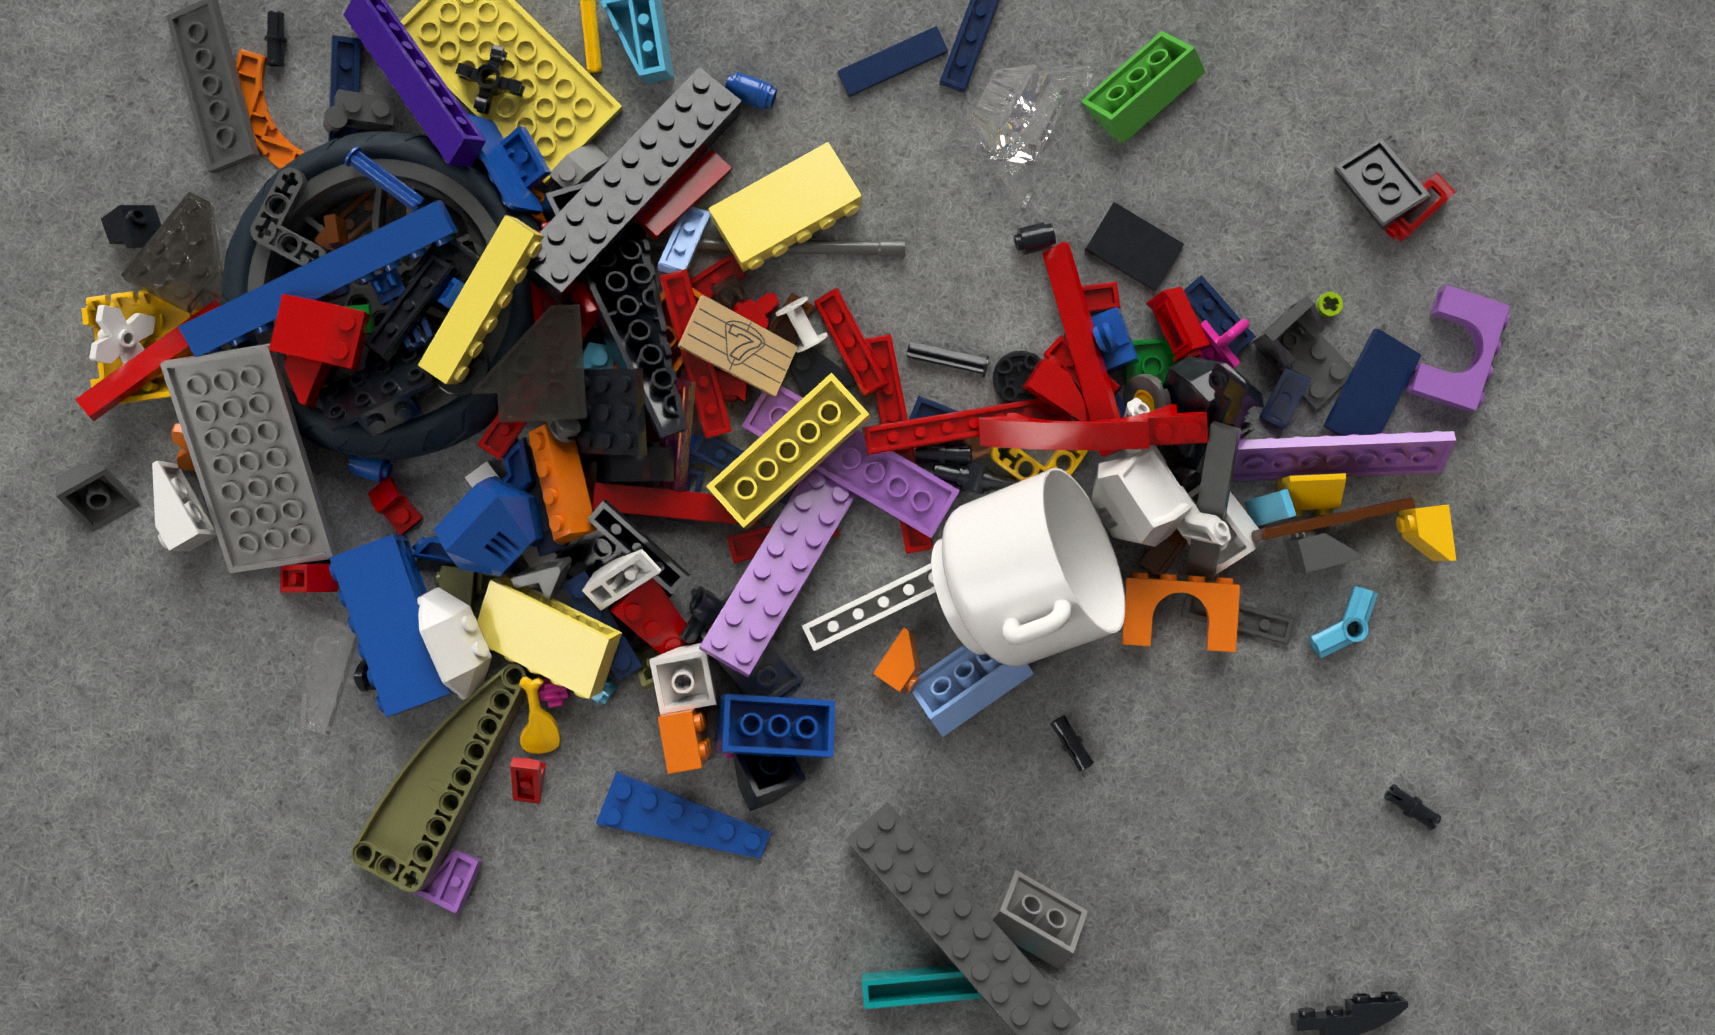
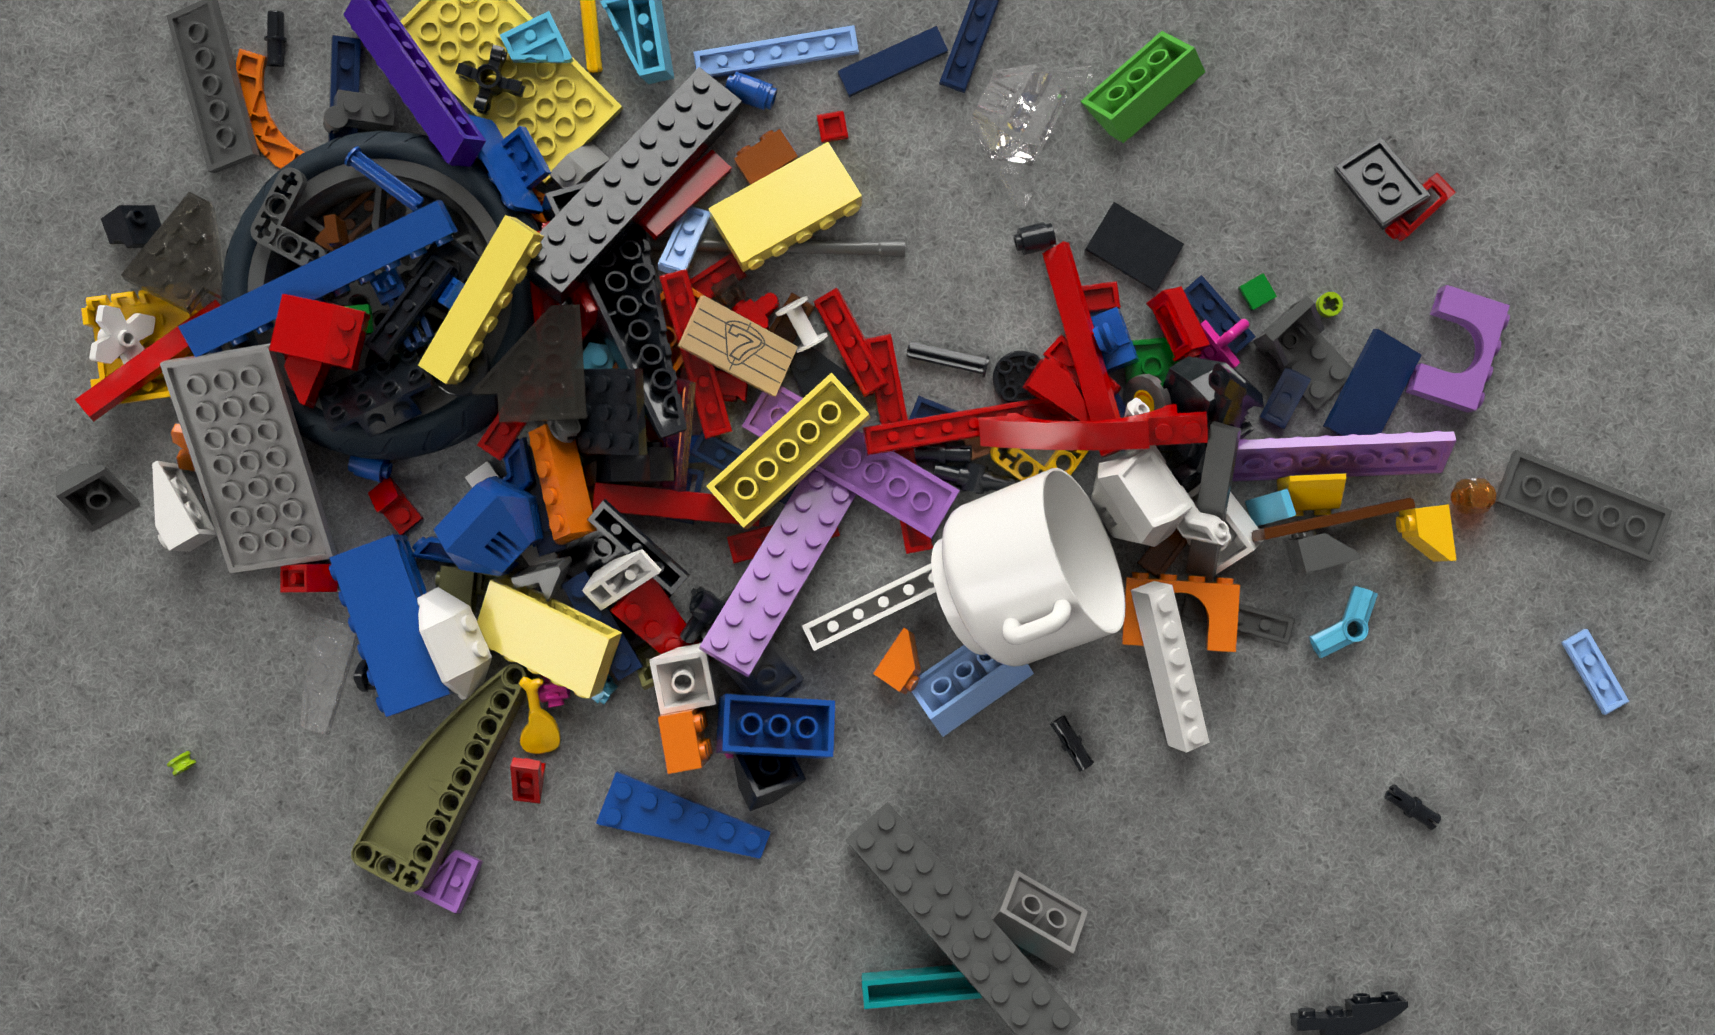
none -> lime bush [167,751,197,776]
none -> medium azure wing [500,11,574,63]
none -> light blue tile [693,25,859,78]
none -> dark orange brick [734,129,798,185]
none -> red tile [817,110,848,143]
none -> white brick [1131,581,1209,753]
none -> green tile [1238,273,1277,311]
none -> clear orange head [1451,478,1496,514]
none -> dark grey plate [1494,450,1673,562]
none -> light blue tile [1561,629,1629,715]

